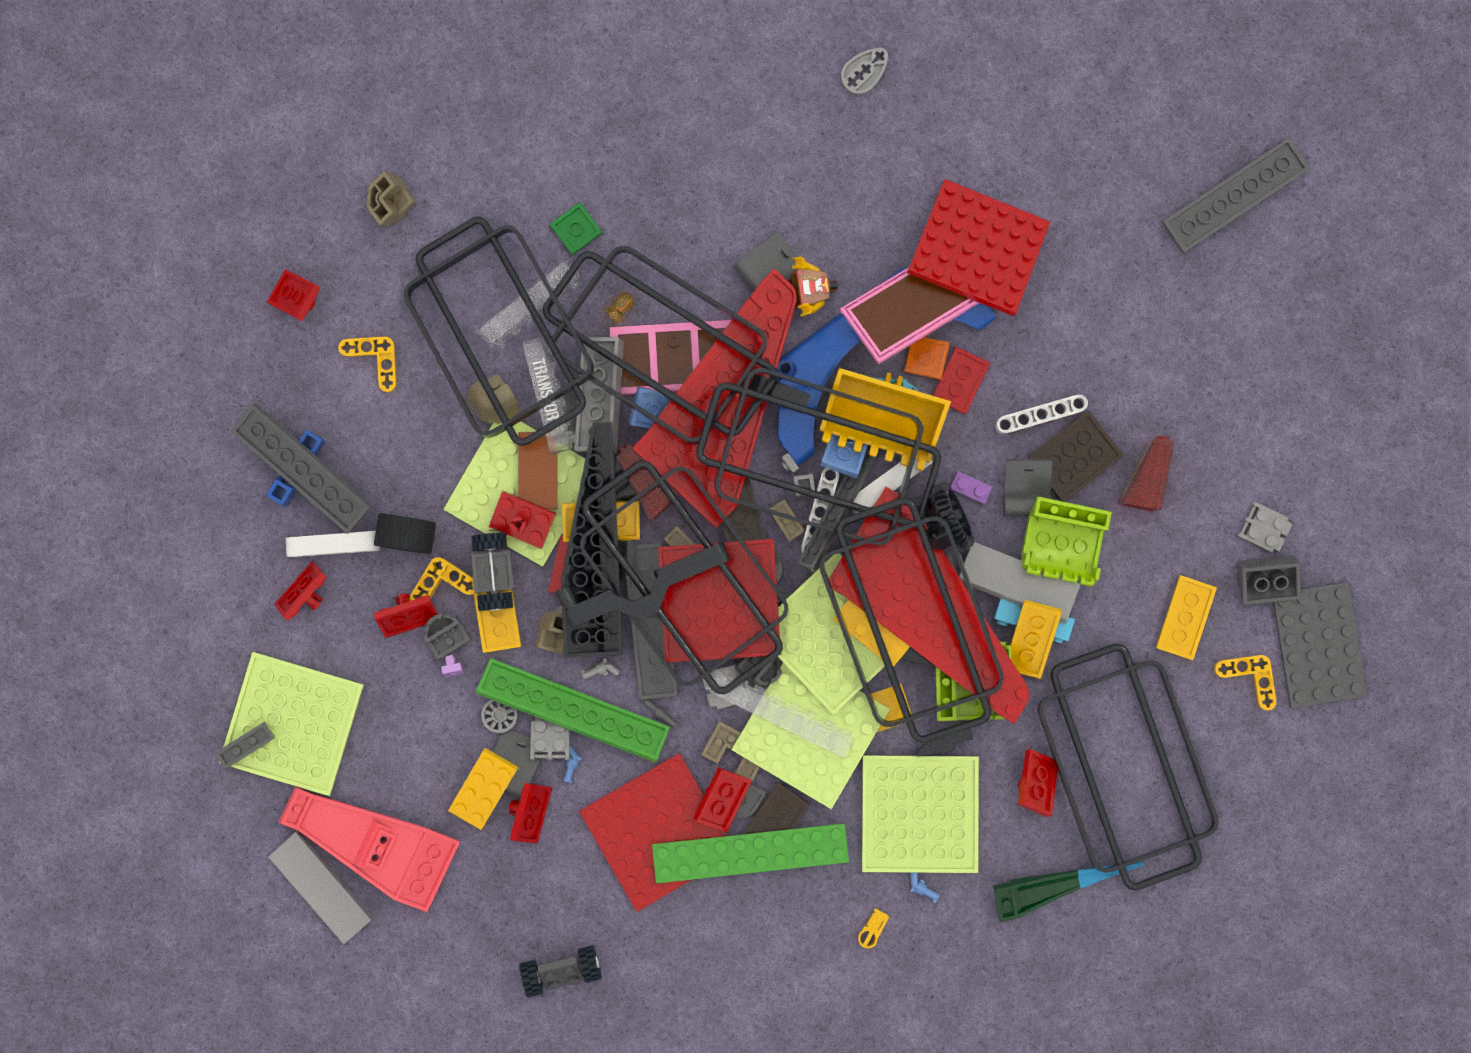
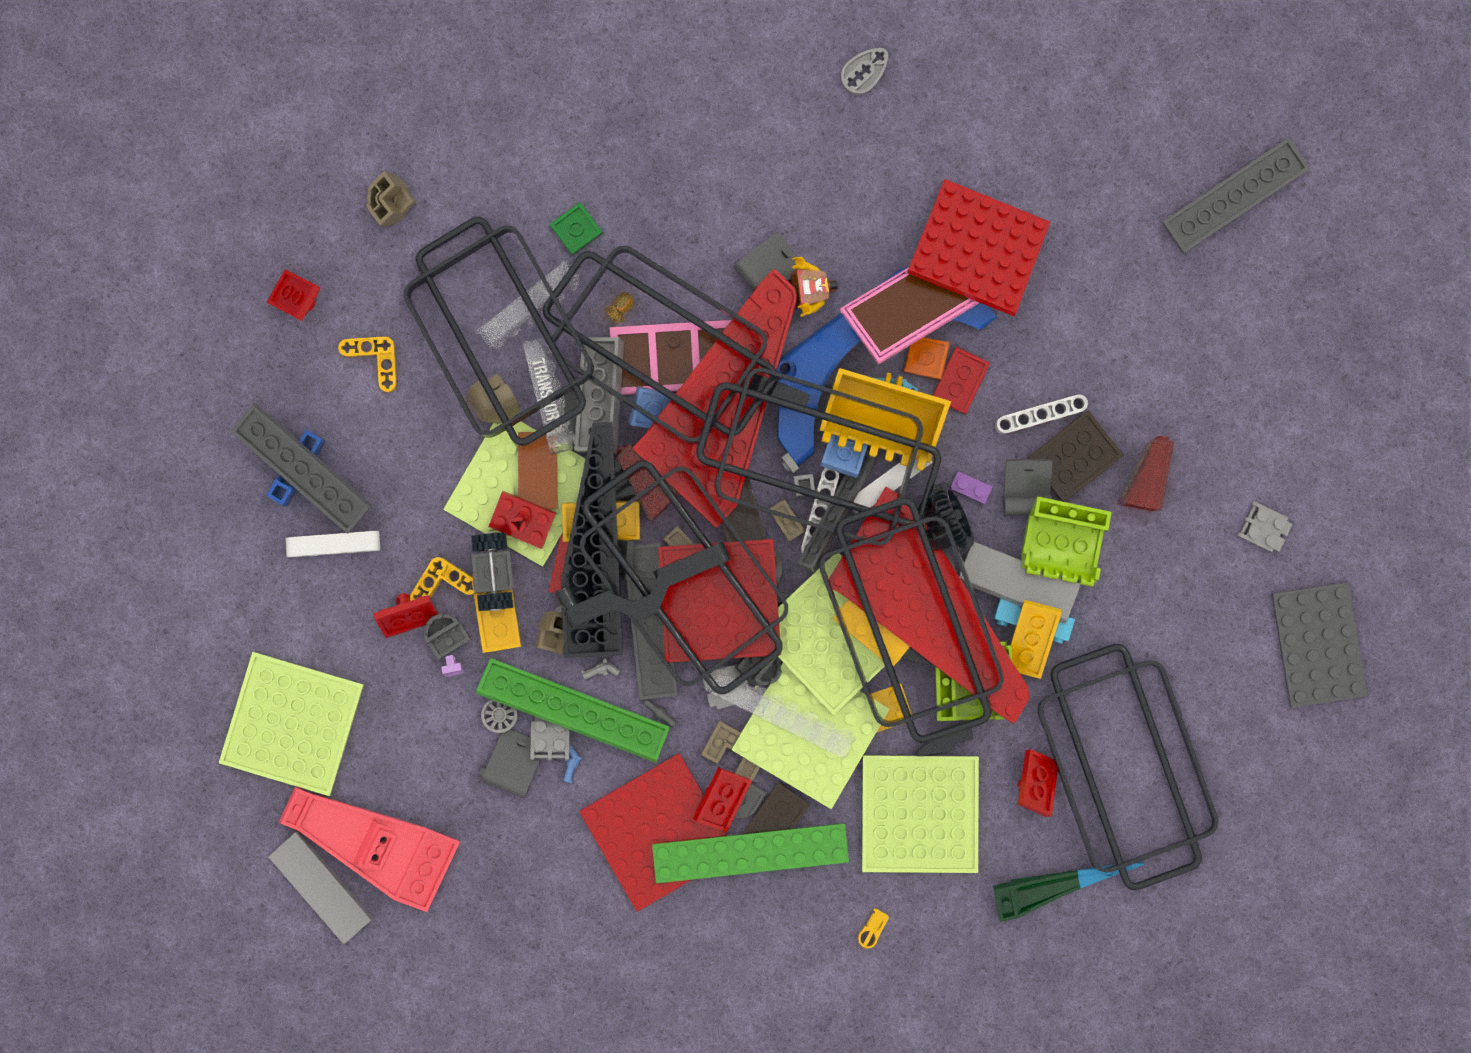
dark grey plate [215,722,276,769] -> none
red plate [274,561,326,621] -> none
black tyre [374,513,436,555] -> none
yellow plate [448,748,518,830] -> none
red plate [508,783,553,843] -> none
plate [519,945,601,998] -> none
medium blue piece [910,872,940,903] -> none
yellow plate [1155,575,1217,660] -> none
yellow beam [1214,655,1276,710] -> none
dark grey slope [1237,556,1301,605] -> none

